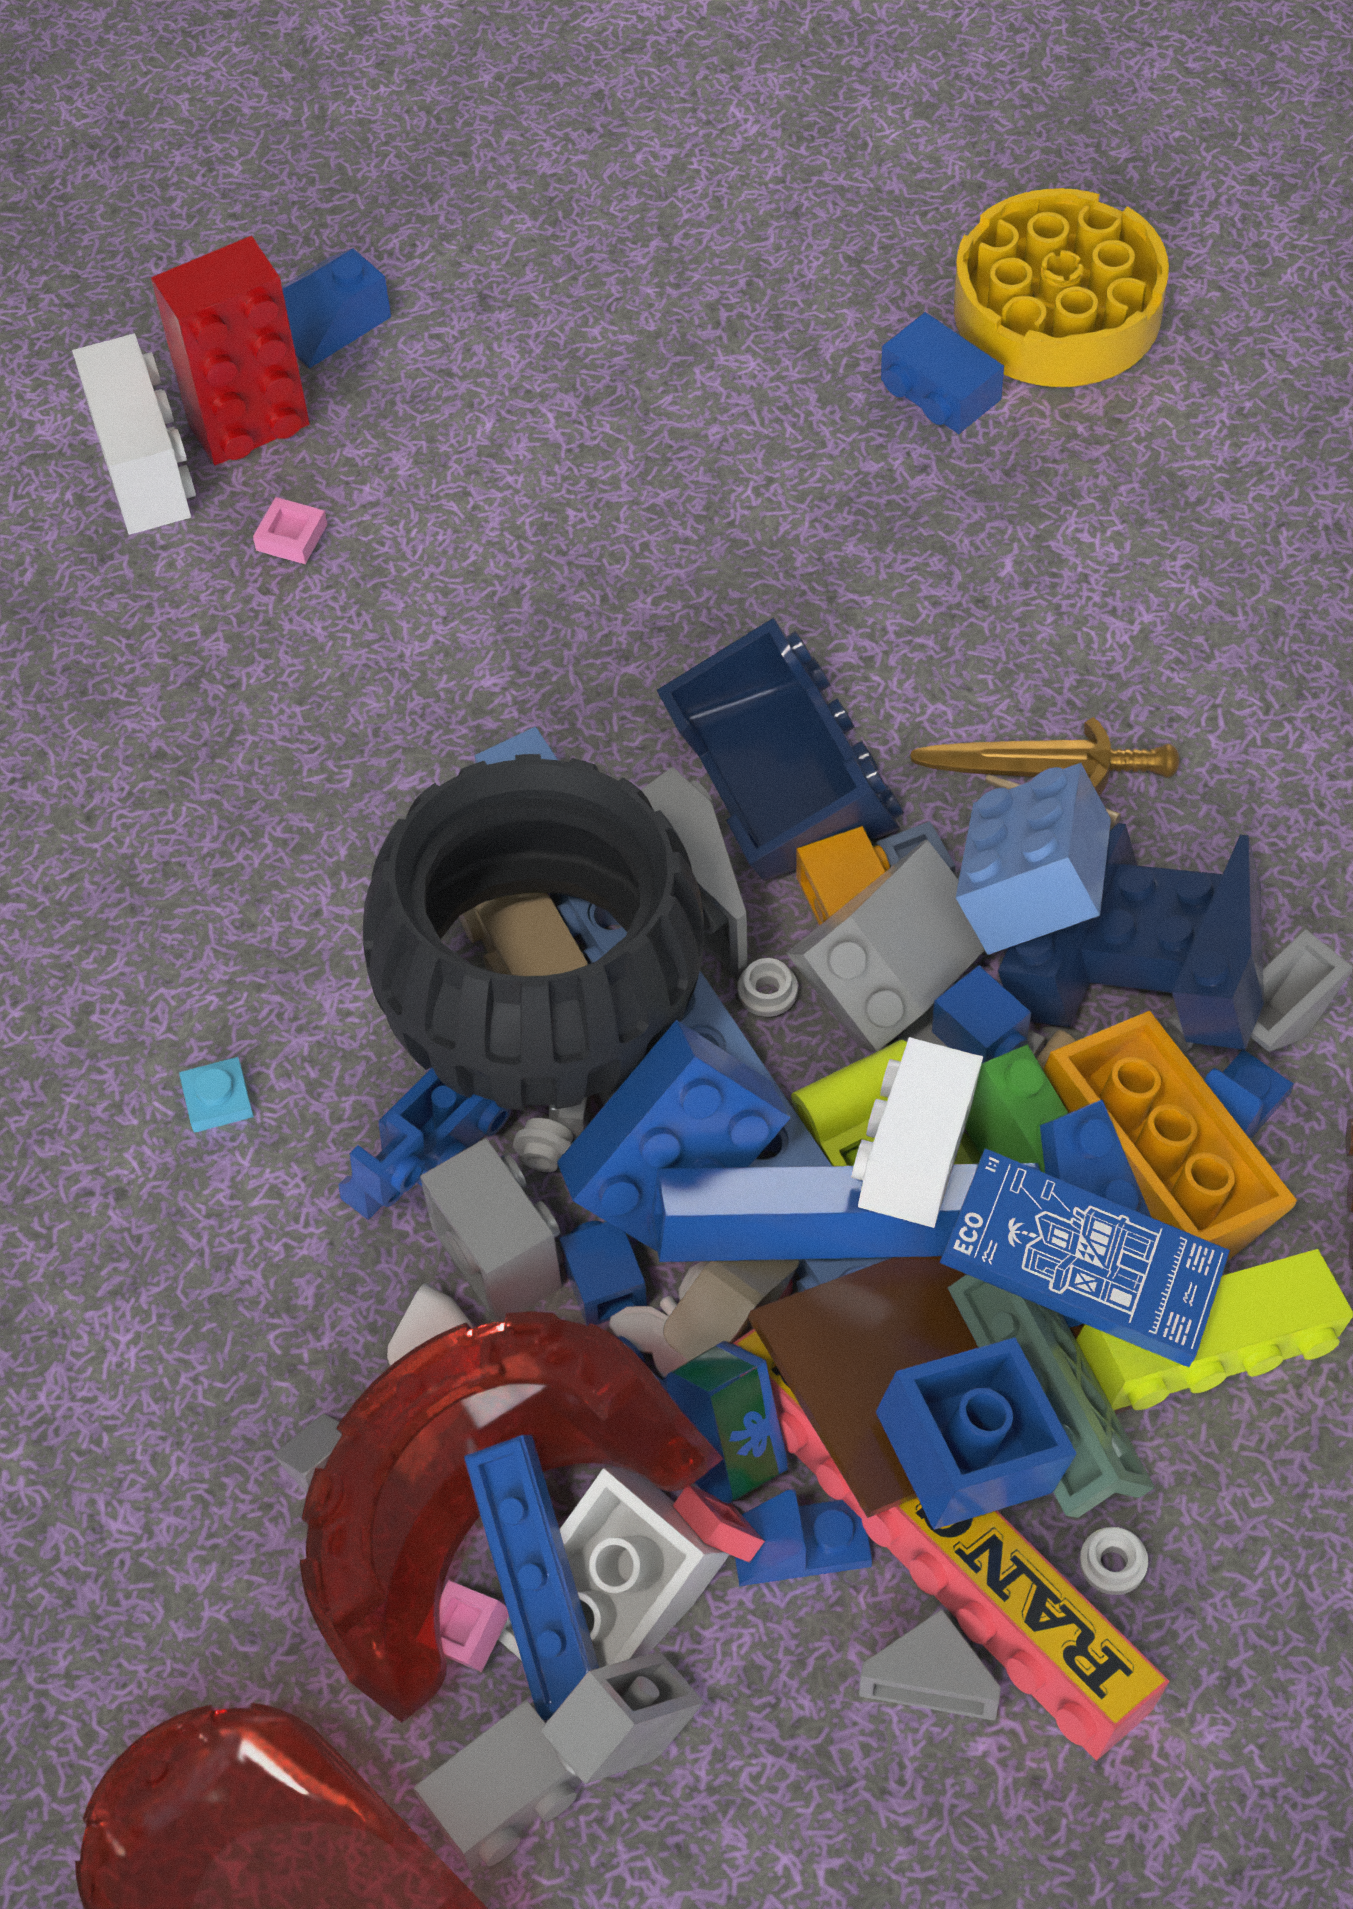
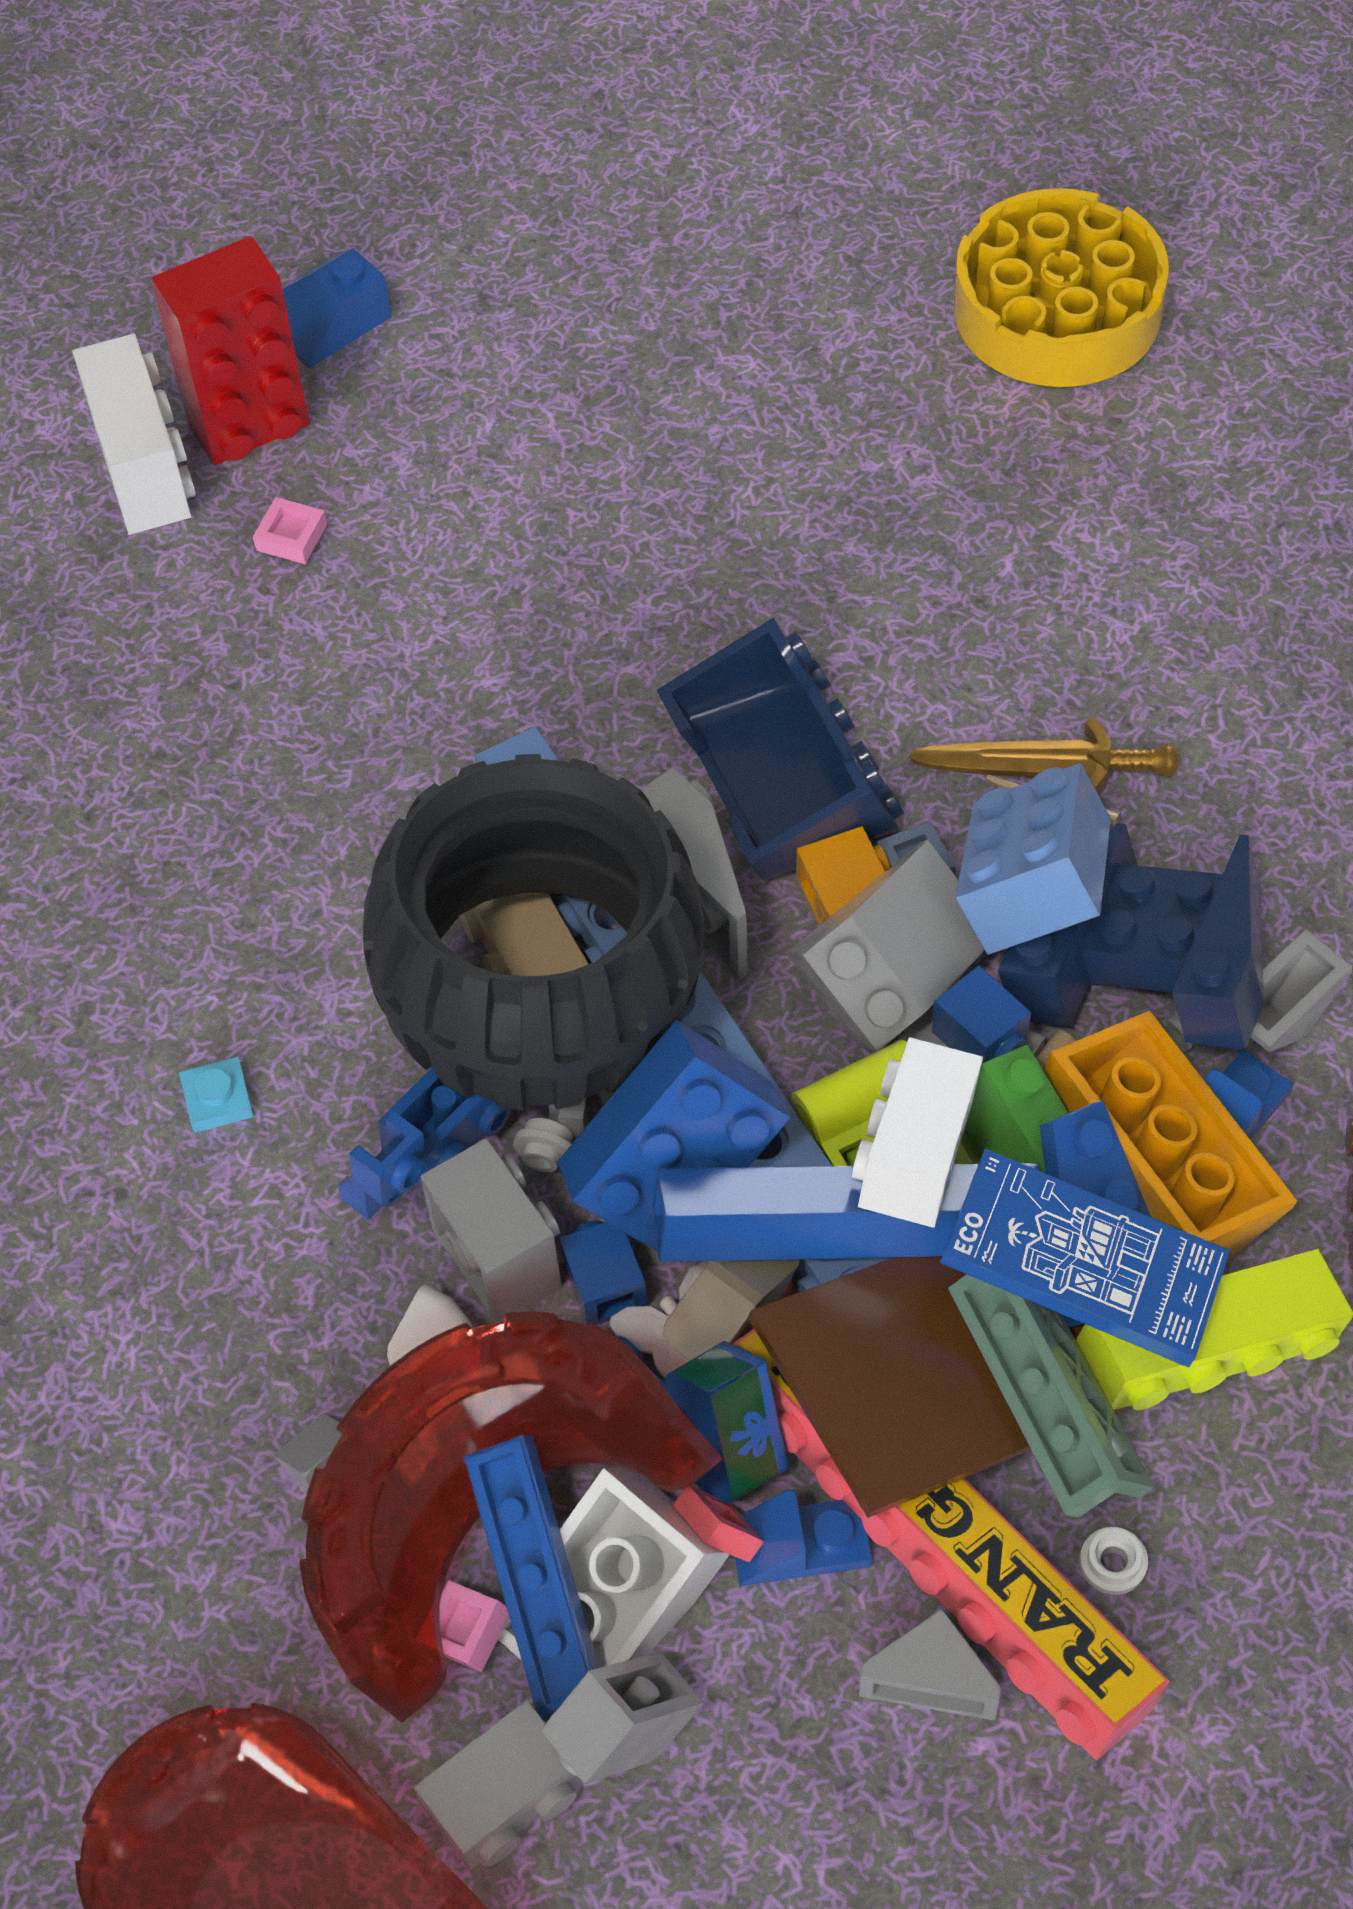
white plate [738,958,798,1017] -> none
blue brick [876,1337,1077,1530] -> none
blue brick [881,312,1004,434] -> none

